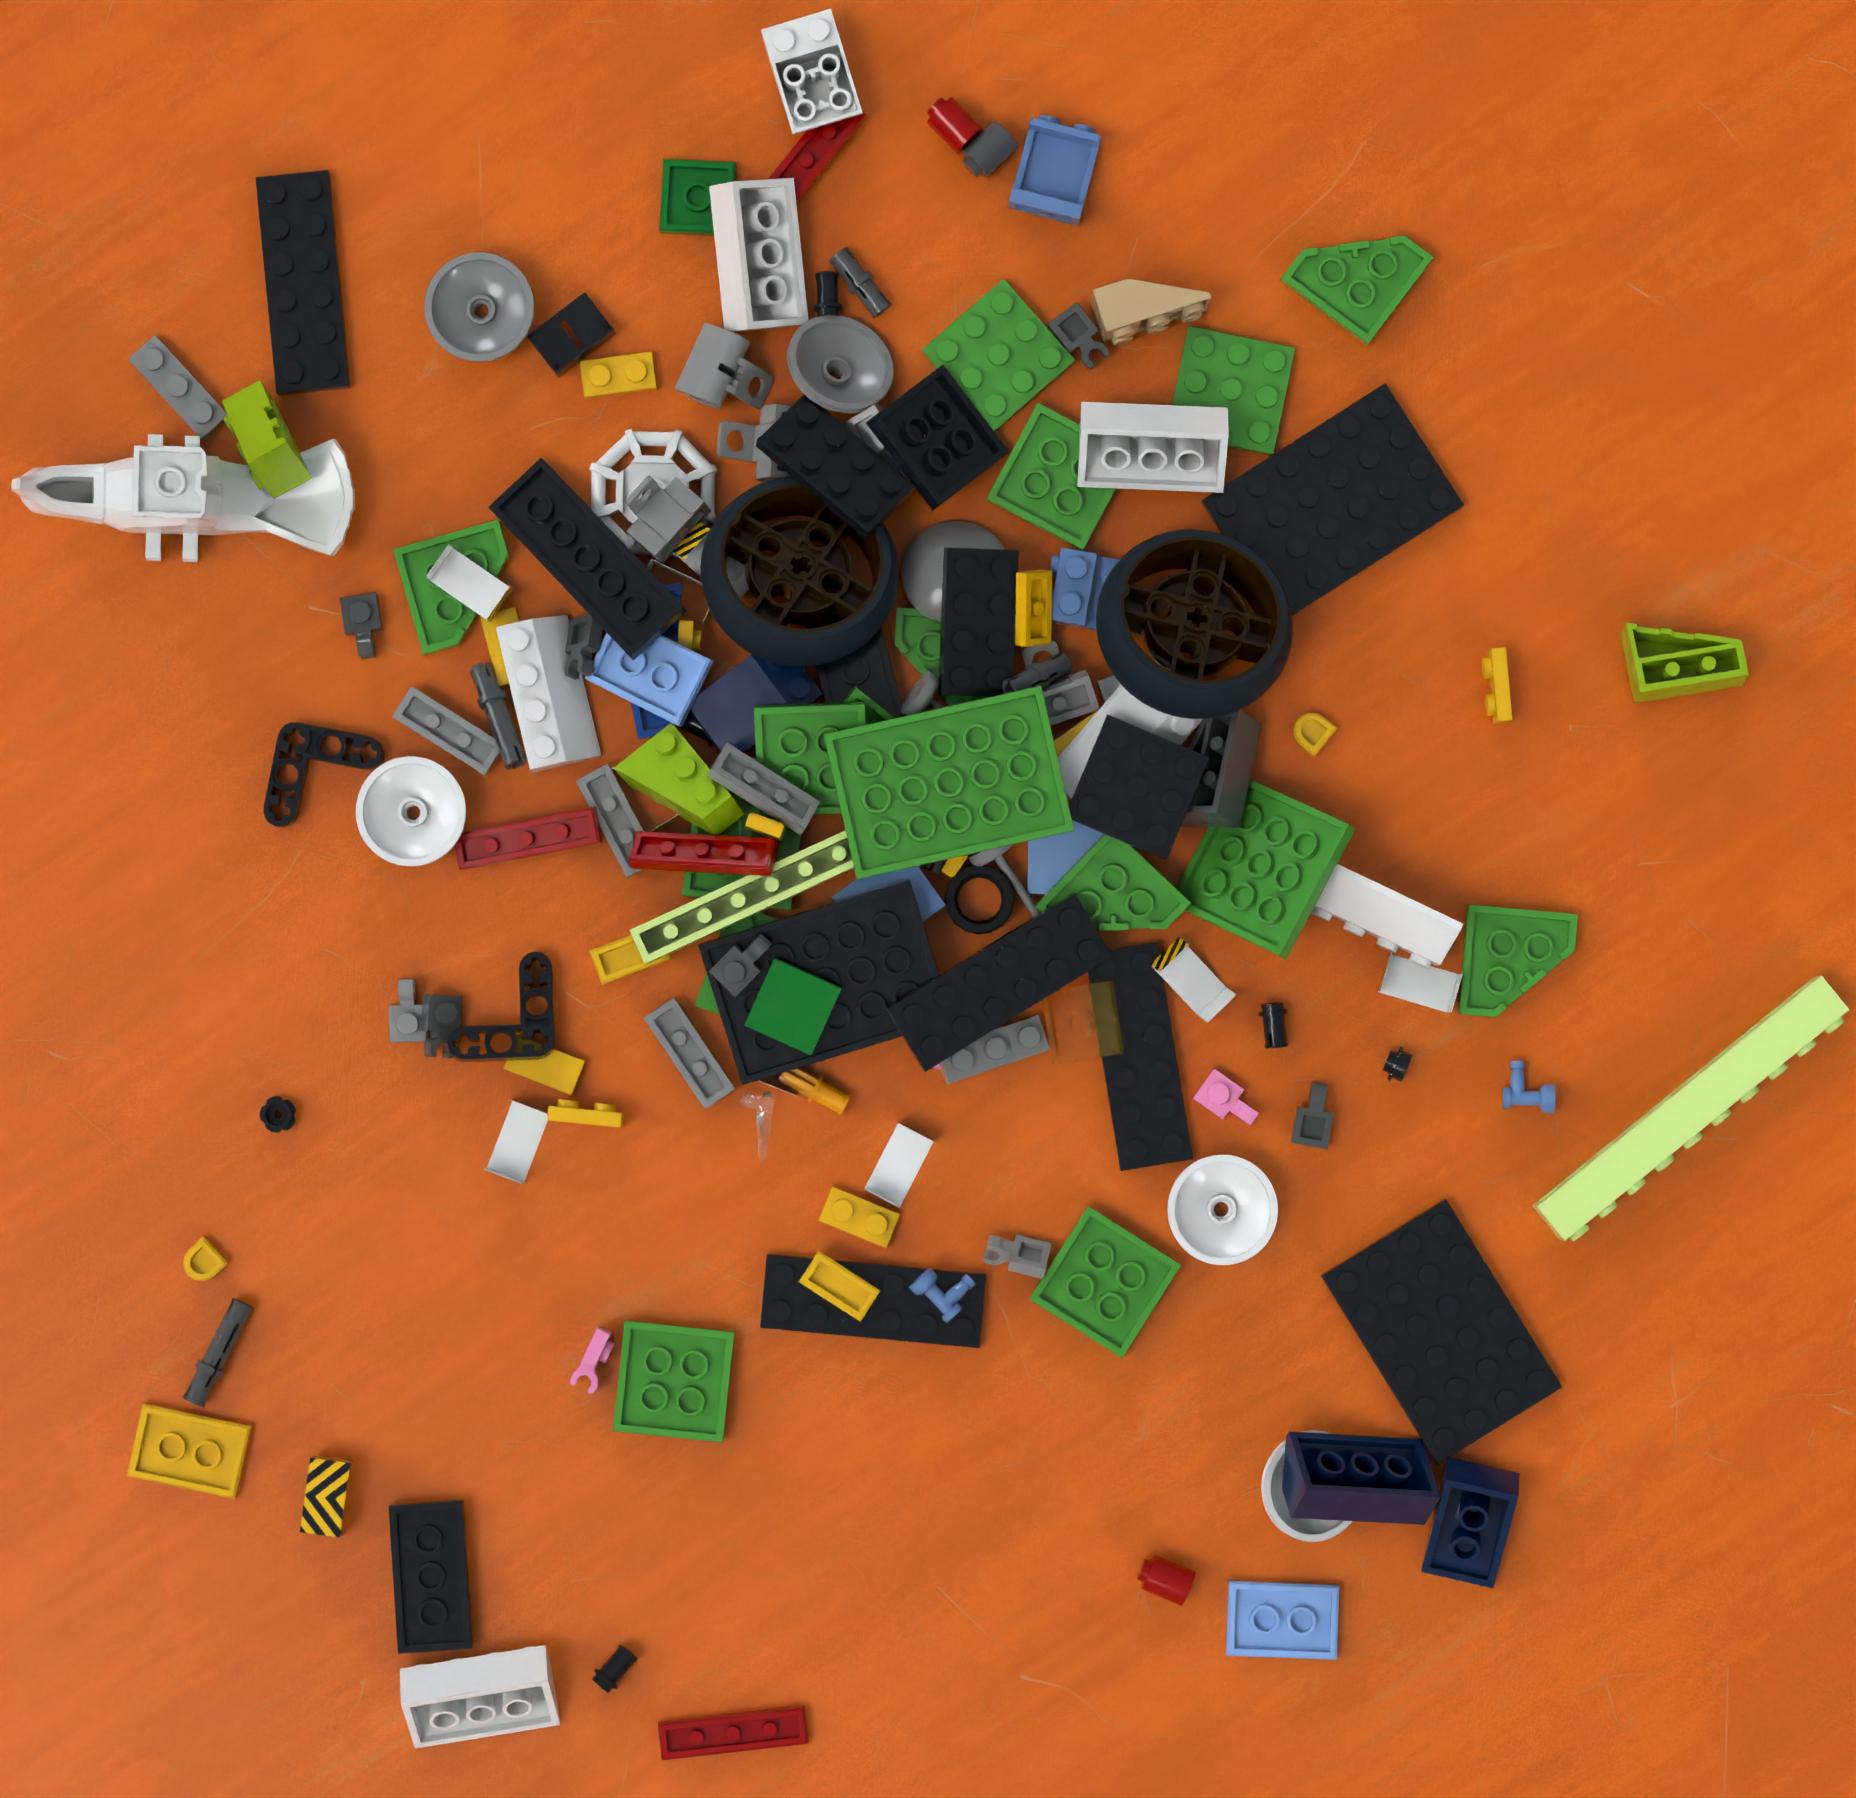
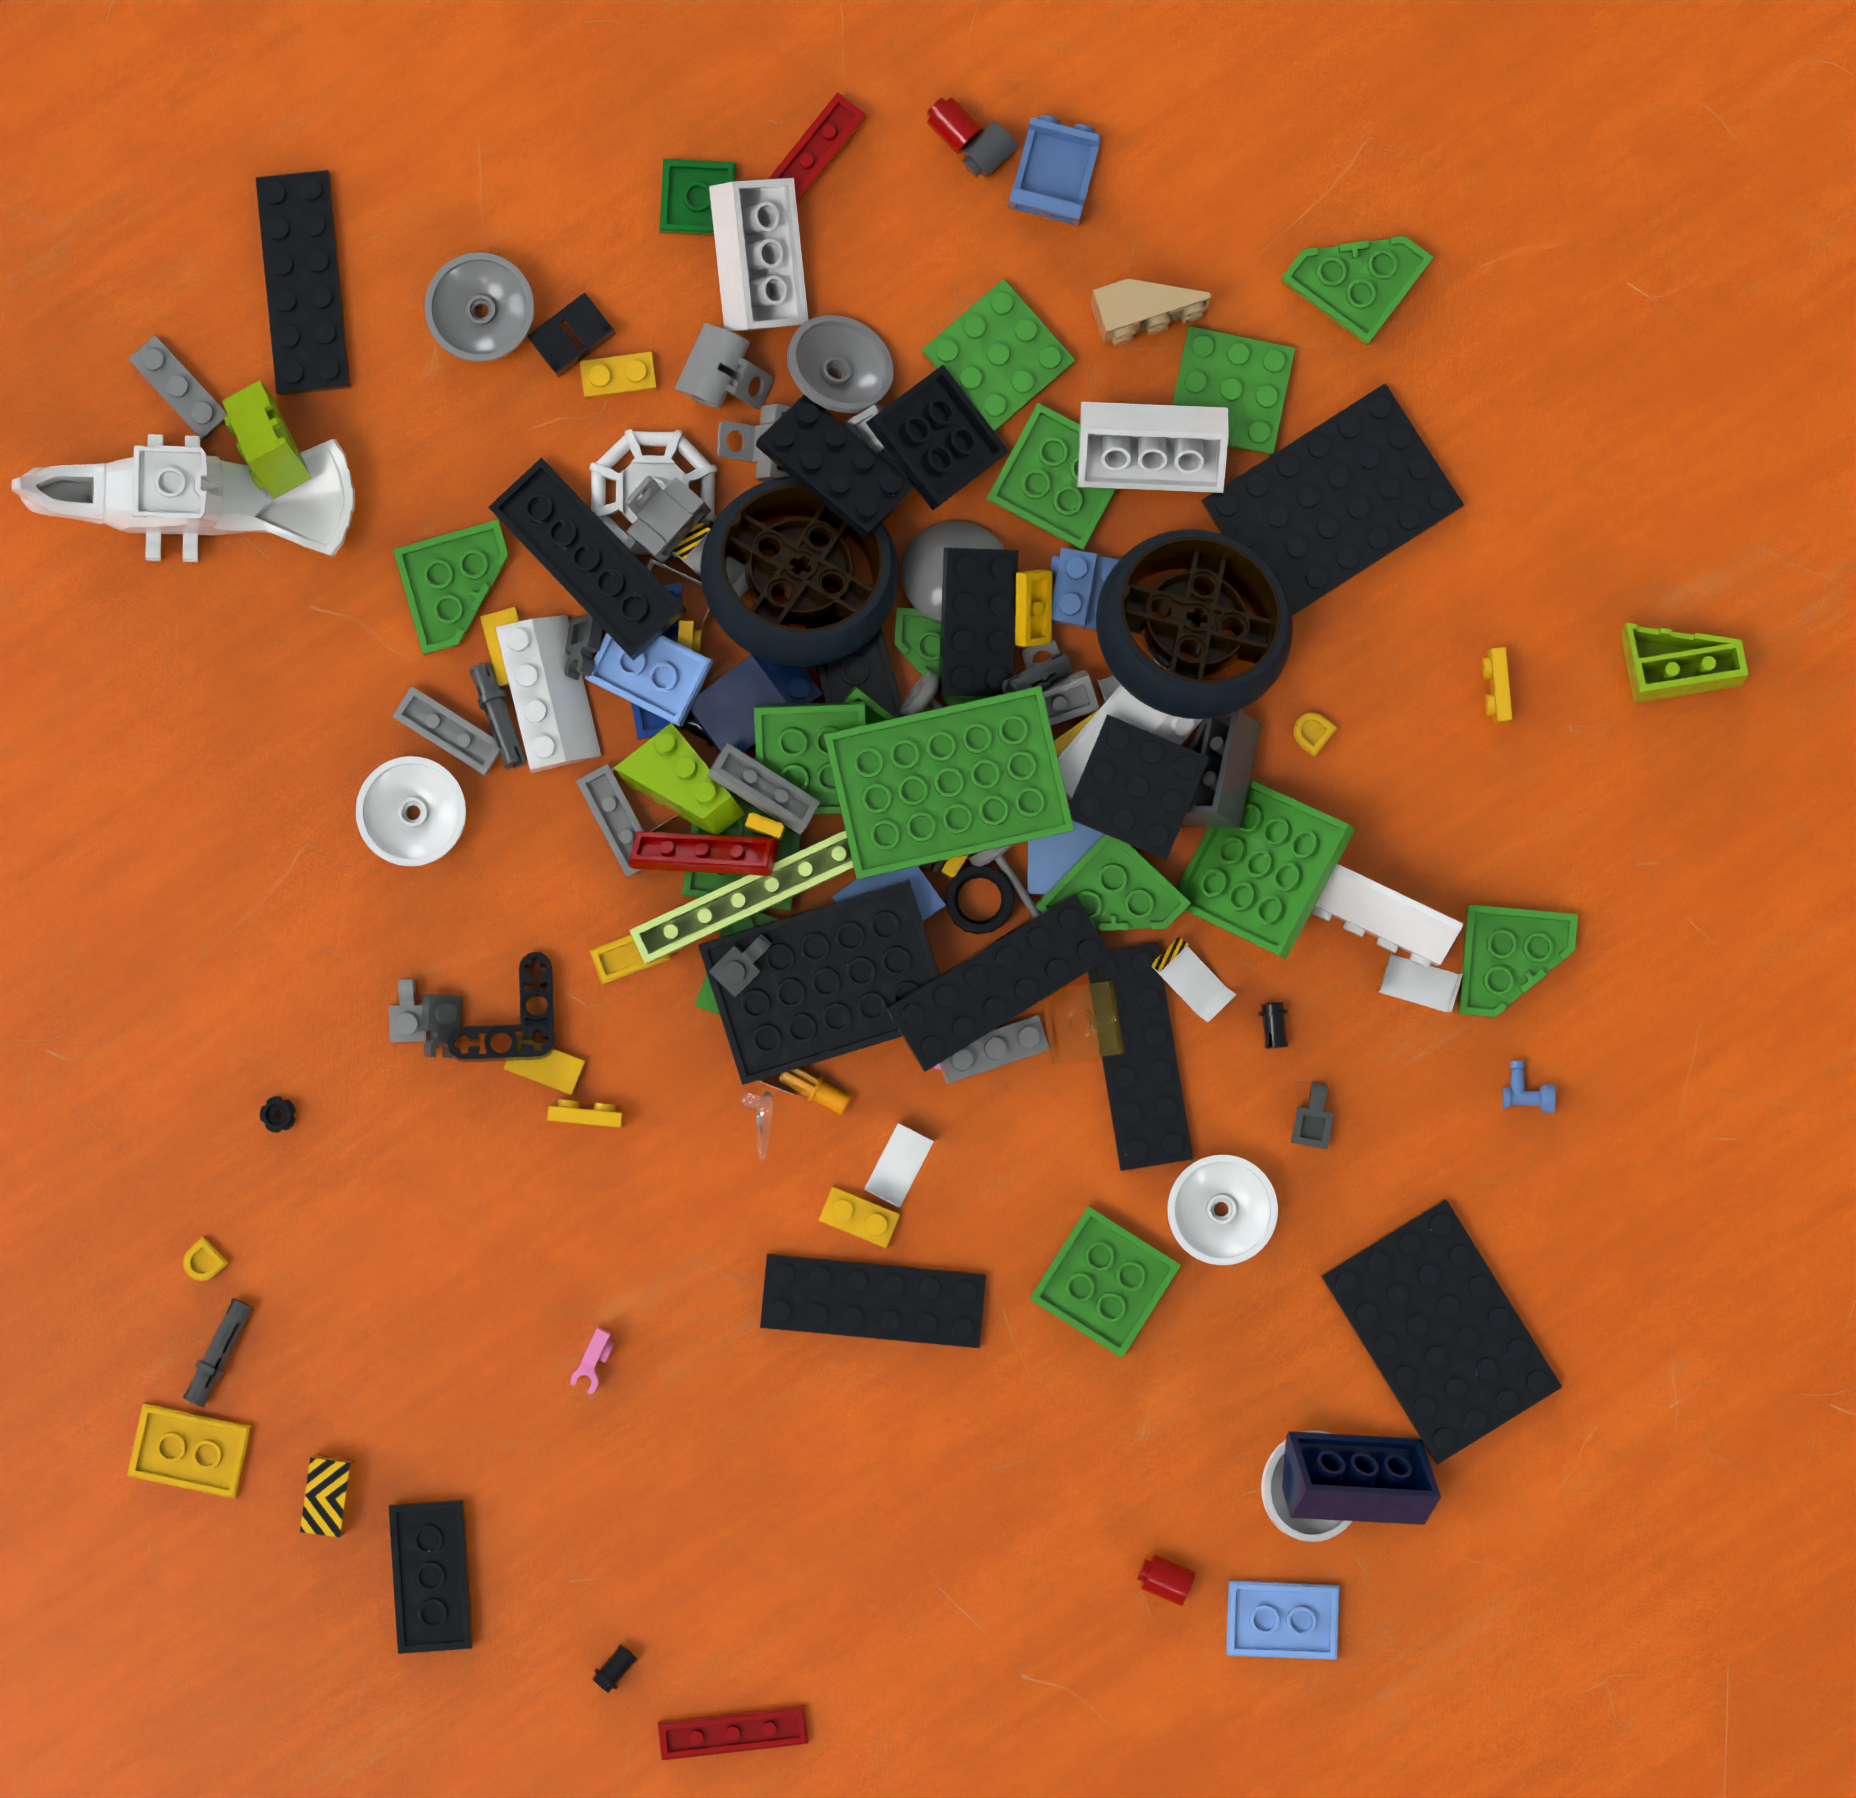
black beam [264,723,384,827] -> none
dark grey plate [340,592,383,659] -> none
white slope [400,1645,560,1749] -> none
white sticker [426,544,513,622] -> none
red tile [455,807,603,870] -> none
white sticker [484,1099,548,1184] -> none
bright green plate [613,1320,735,1442] -> none
light grey plate [644,998,736,1109] -> none
green tile [744,957,842,1055] -> none
white slope [761,9,863,135] -> none
yellow tile [799,1251,880,1322] -> none
black pin [814,271,843,317] -> none
dark grey pin [829,247,892,319] -> none
medium blue piece [909,1267,976,1323] -> none
light grey plate [983,1234,1051,1279] -> none
dark grey plate [1048,302,1109,371] -> none
bright pink plate [1193,1069,1259,1126] -> none
black plate [1383,1047,1413,1082] -> none
dark blue slope [1421,1457,1520,1588] -> none
yellowish green brick [1532,975,1849,1242] -> none

